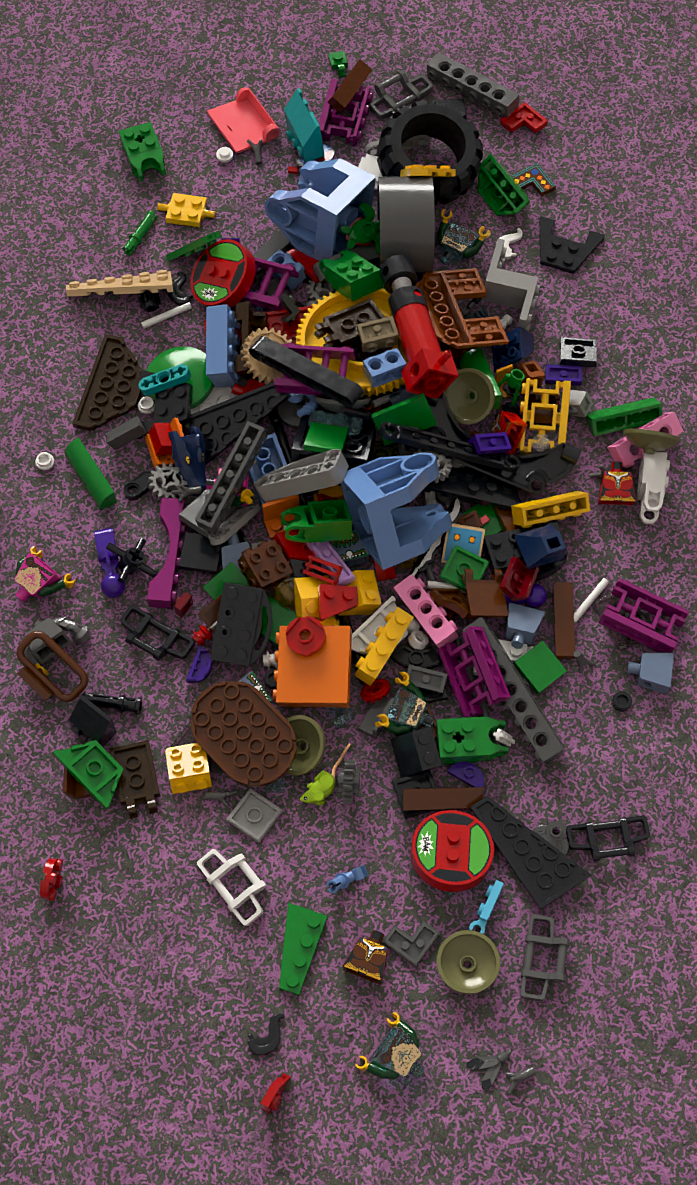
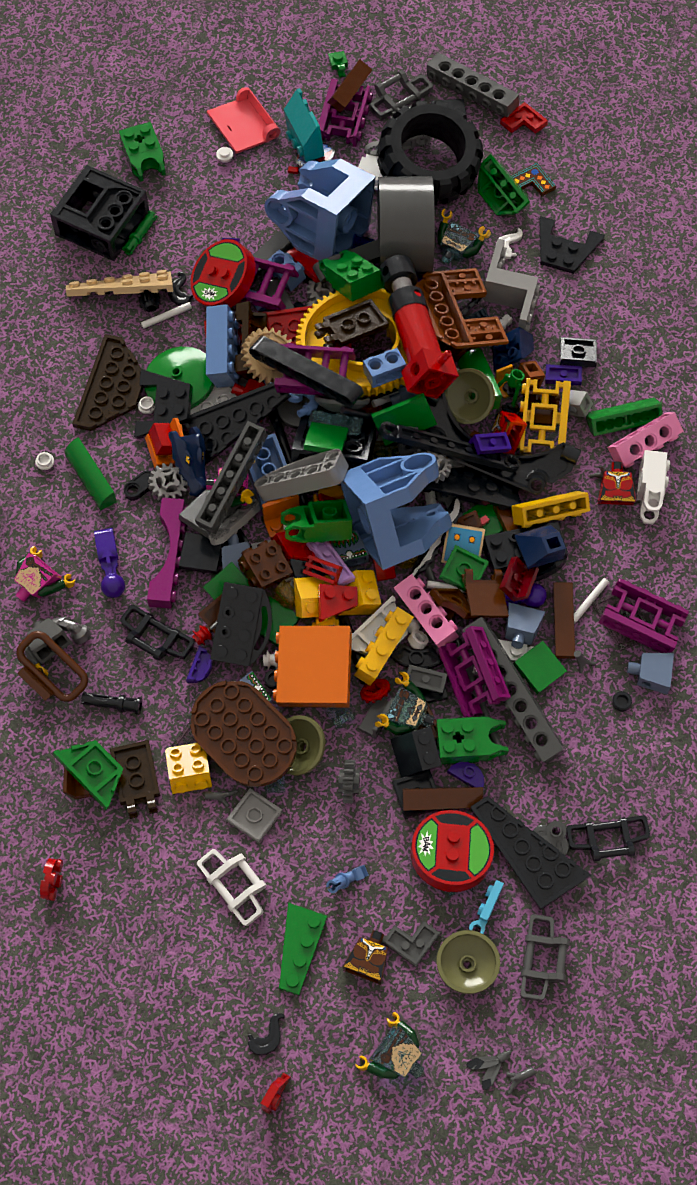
black slope [69,695,117,747] -> none
dark grey panel [106,416,147,450] -> none
black bar [106,538,158,583] -> none
teal beam [138,364,191,396] -> none
yellow plate [157,193,216,228] -> none
green wing [166,230,222,261] -> none
dark grey bar [172,484,202,502] -> none
dark red plate [174,592,193,618] -> none
dark grey bar [247,139,263,164] -> none
pearl dark grey bracket [278,294,300,323] -> none
red plate [286,616,326,657] -> none
lime animal [300,743,351,806] -> none
green animal [340,203,380,254] -> none
dark tan bracket [357,316,399,352] -> none
yellow plate [400,165,456,177] -> none
white axle [493,729,515,747] -> none
clear plate [532,434,549,452] -> none
olive dish [623,429,680,454] -> none
none -> black piece [50,165,149,261]

